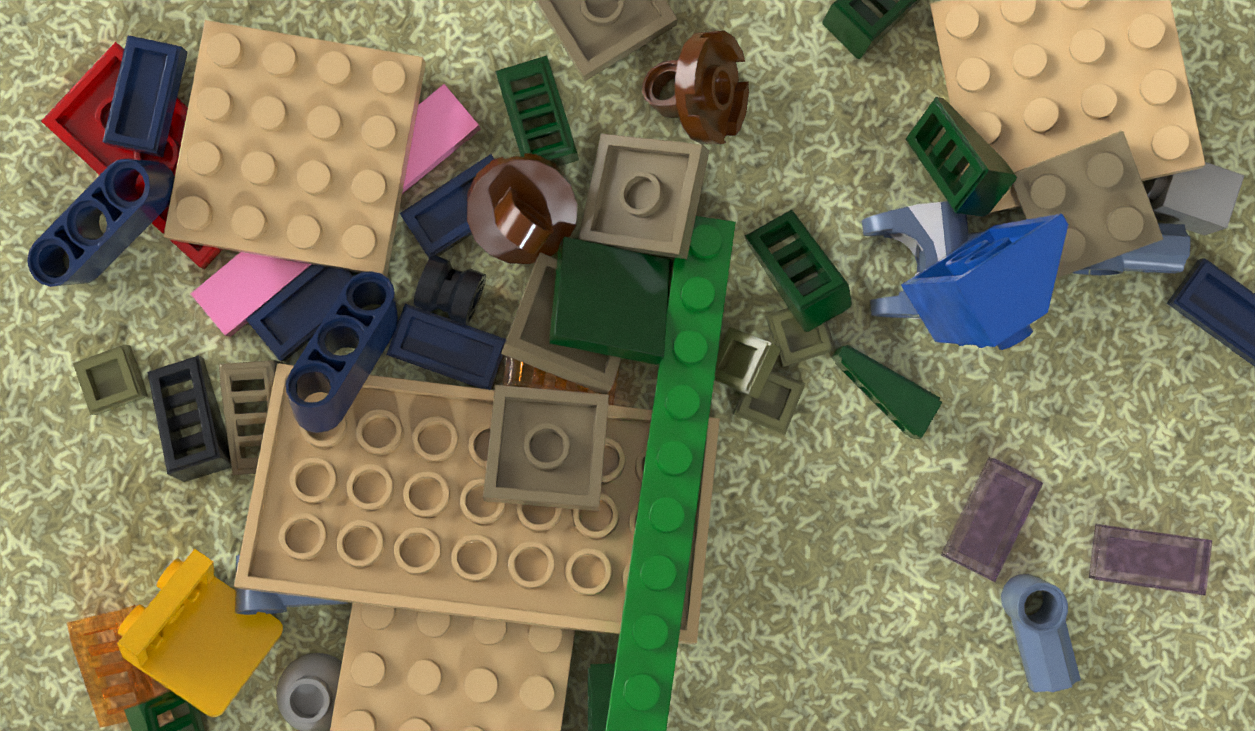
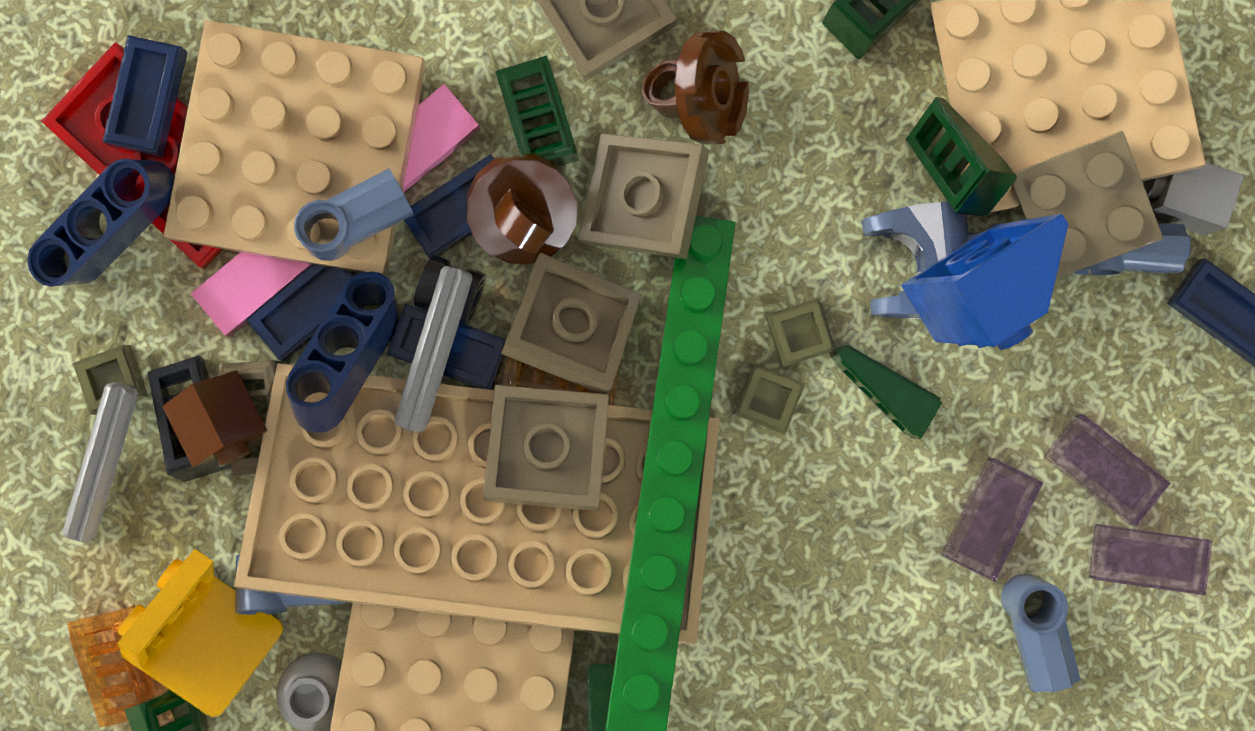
dark green tile [549,236,670,365] -> none
olive tile [714,327,781,399] -> none
dark green slope [745,209,852,332] -> none
none -> light grey axle [62,382,138,542]
none -> reddish brown brick [162,370,268,467]
none -> sand blue piece [294,168,414,261]
none -> light grey axle [395,266,472,432]
none -> tile [1043,414,1171,527]

